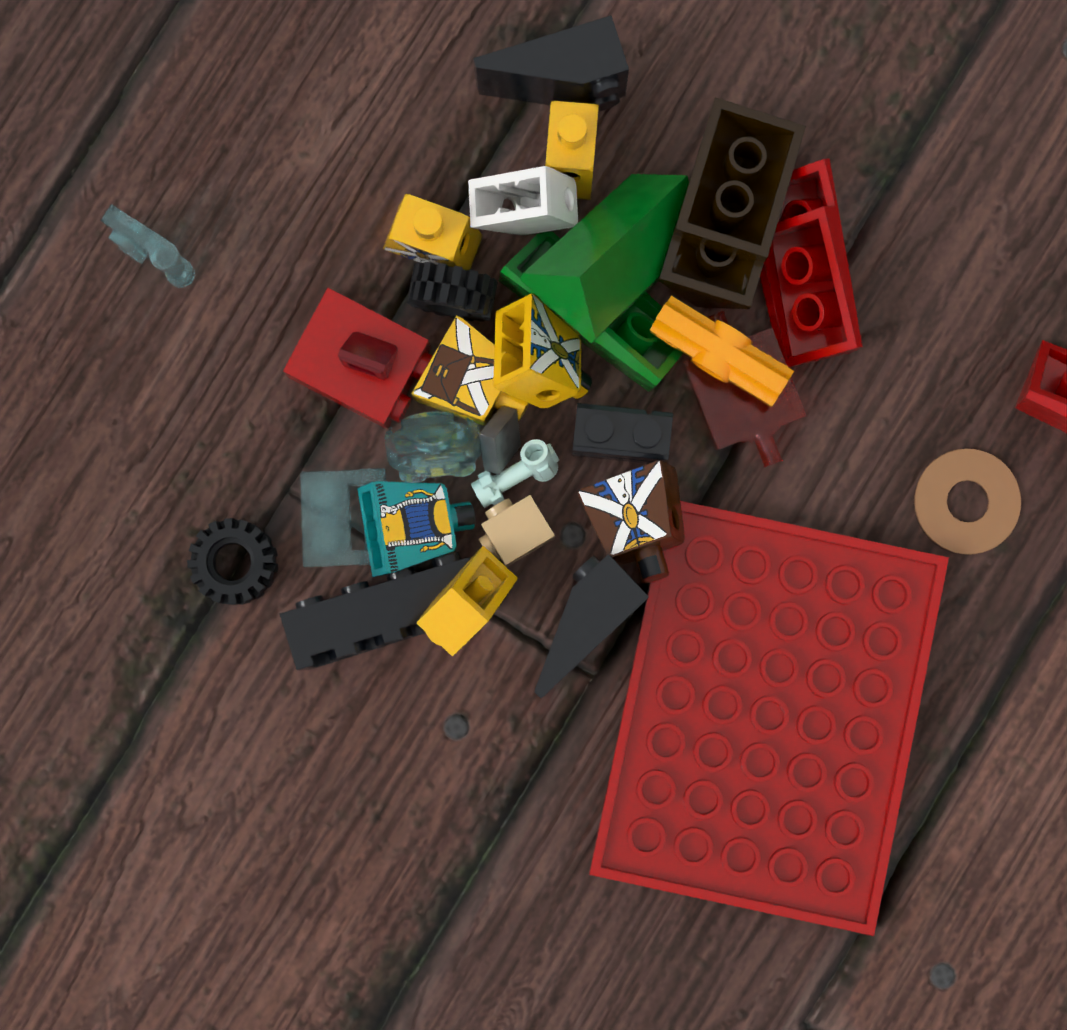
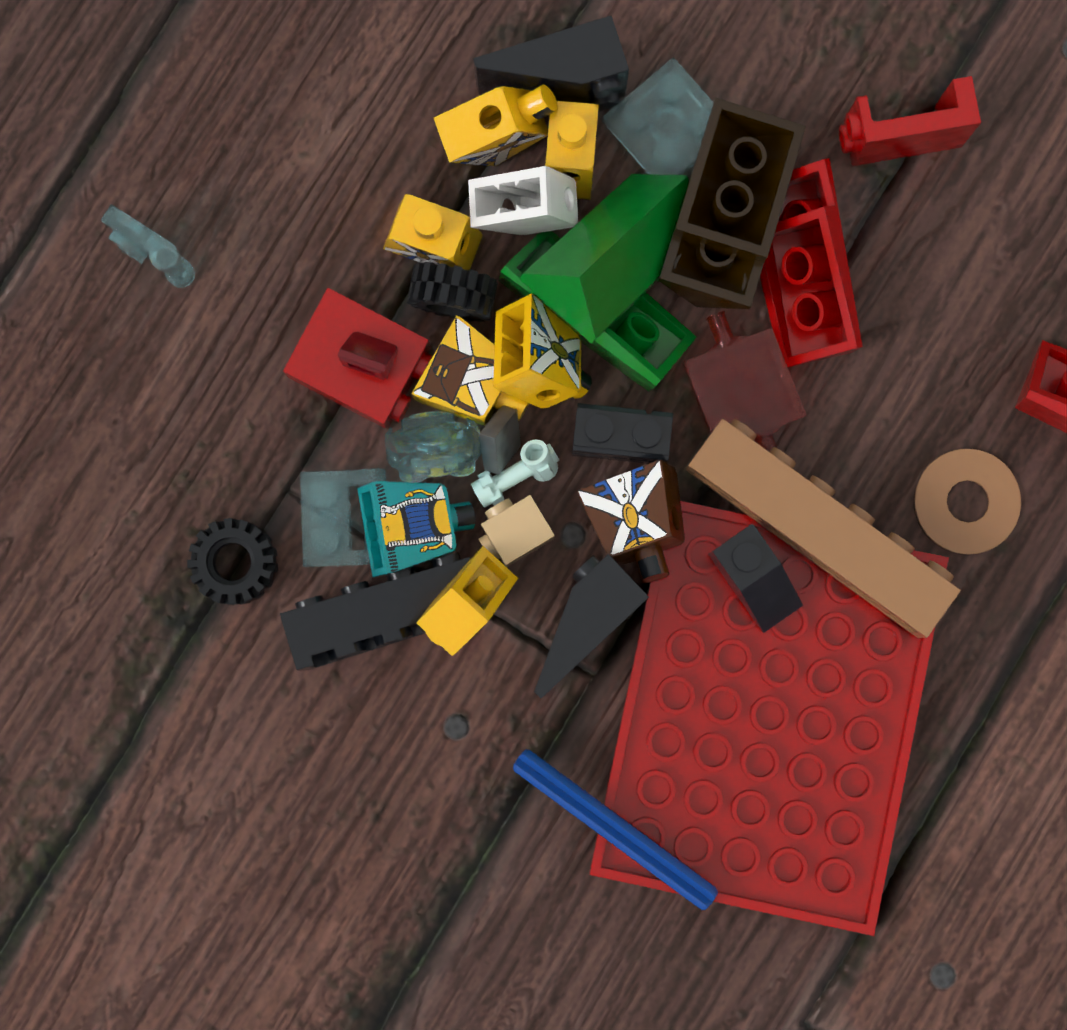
light orange piece [650,295,794,407] -> none
none -> yellow torso [434,85,558,166]
none -> blue axle [513,749,718,910]
none -> clear light blue plate [602,57,713,175]
none -> medium nougat brick [685,418,961,638]
none -> black slope [708,523,803,633]
none -> red panel [839,76,981,166]

